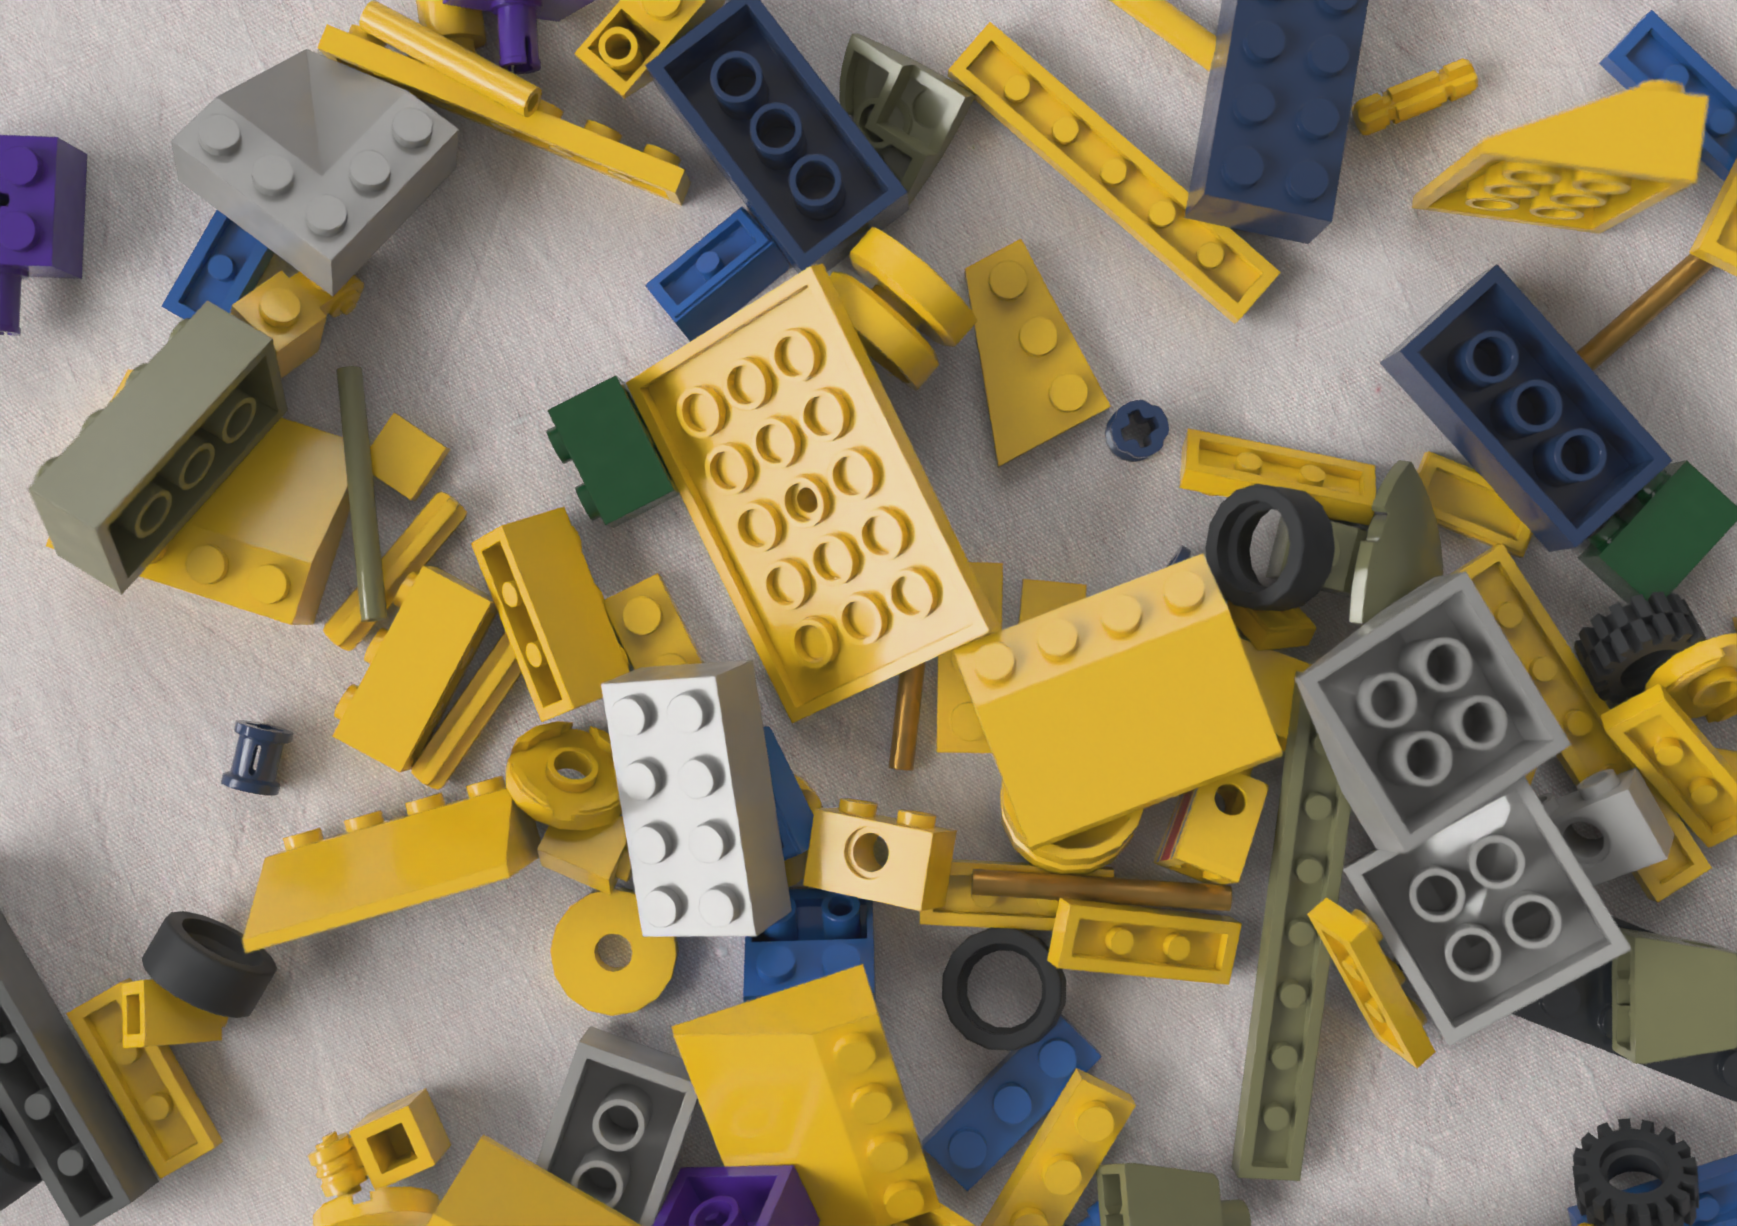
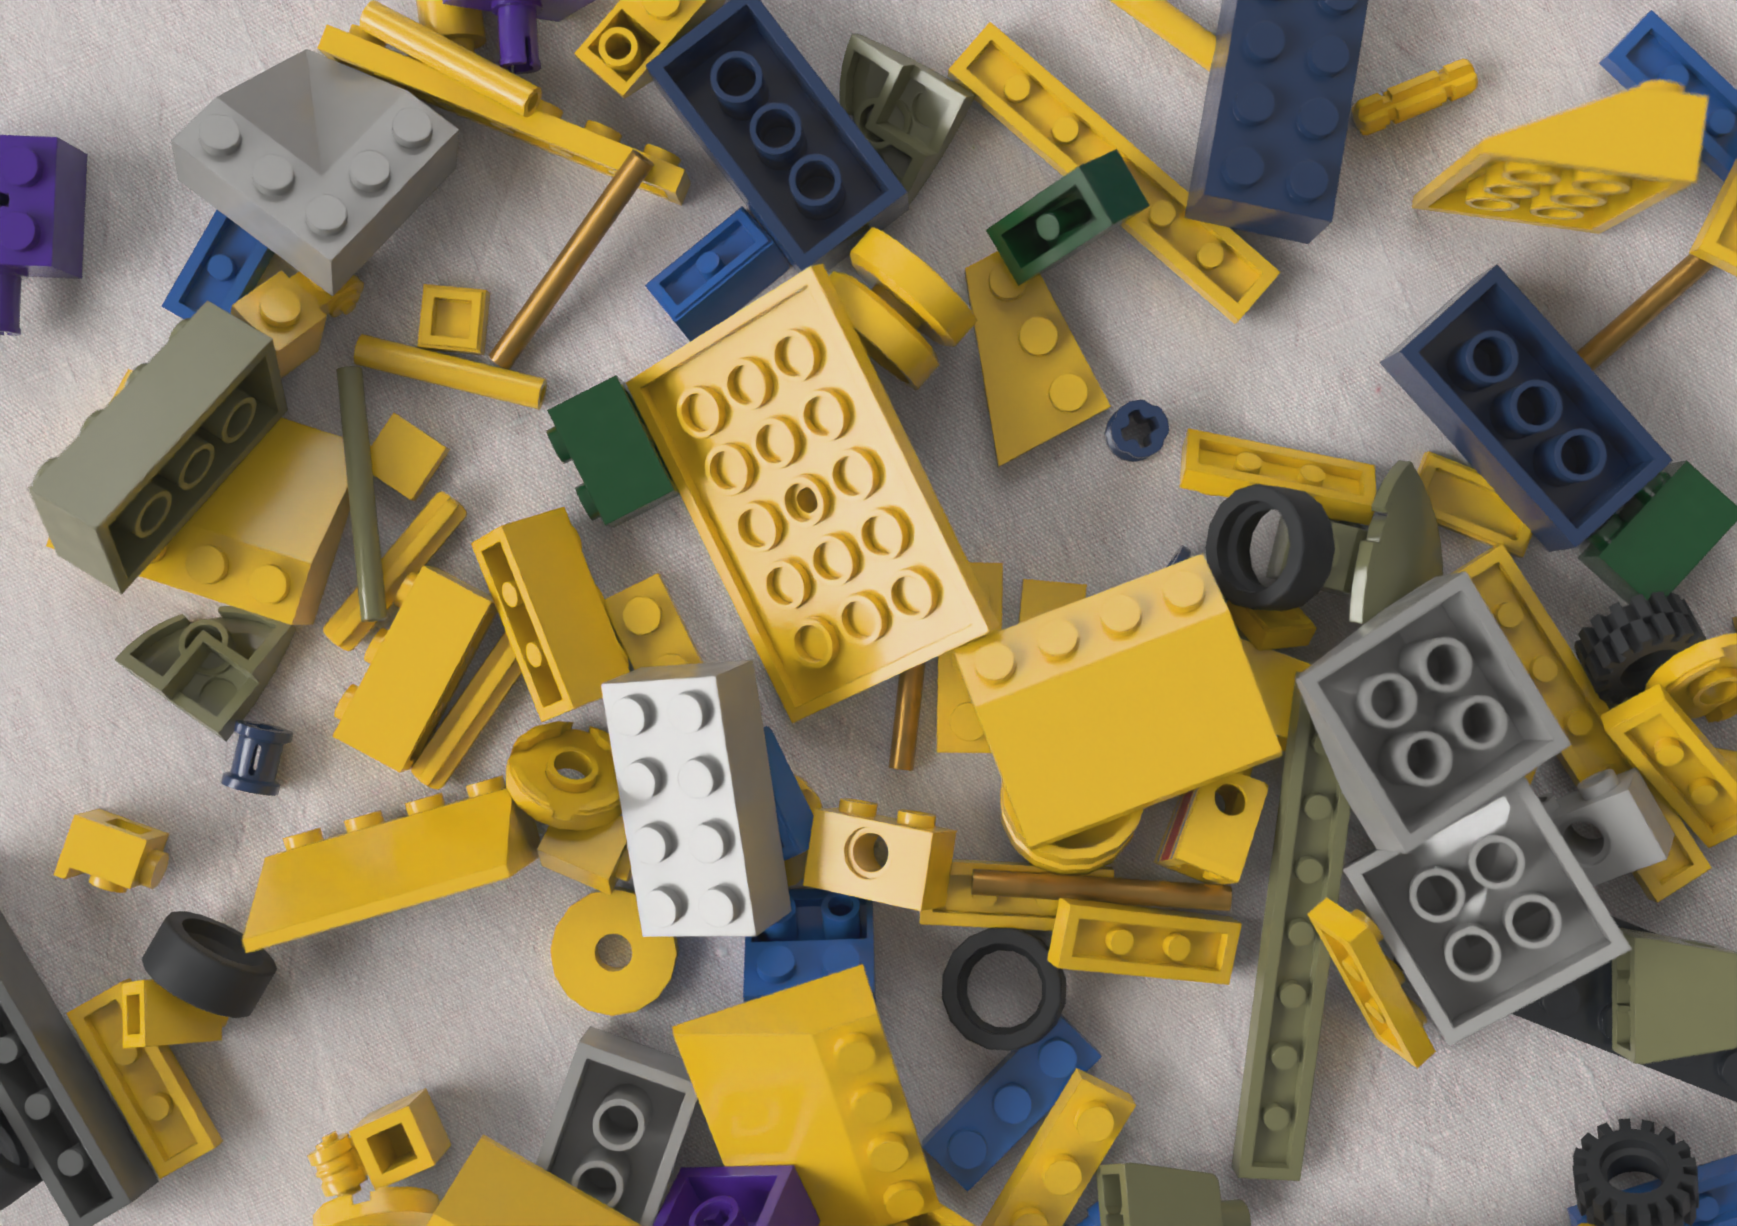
none -> yellow brick [53,809,169,893]
none -> olive brick [114,606,296,742]
none -> yellow piece [354,334,547,410]
none -> yellow tile [417,284,491,356]
none -> pearl gold piece [489,149,654,370]
none -> dark green brick [986,149,1150,286]

